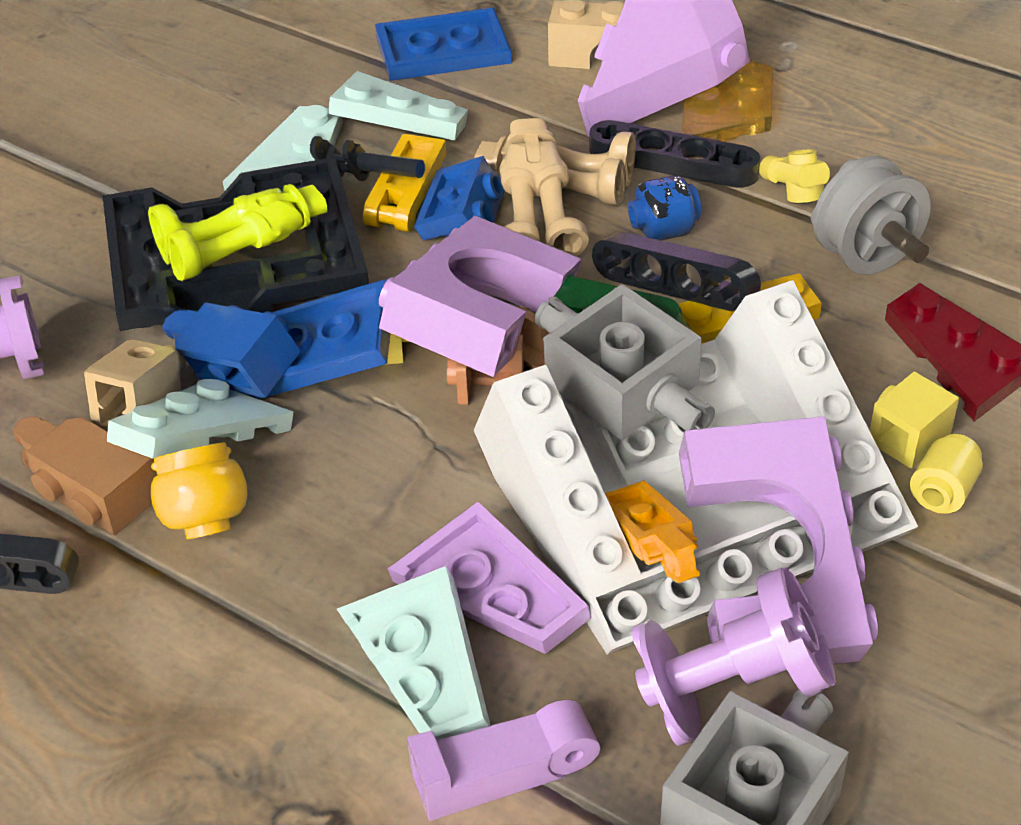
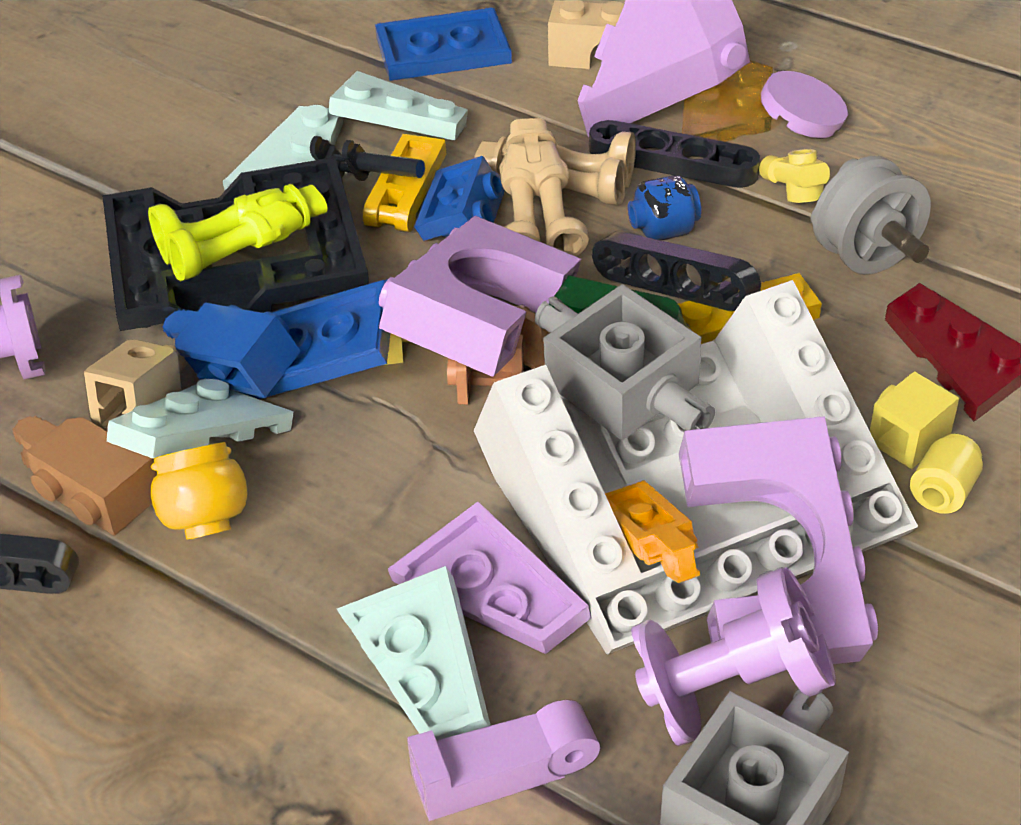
none -> lavender tile [761,71,848,138]

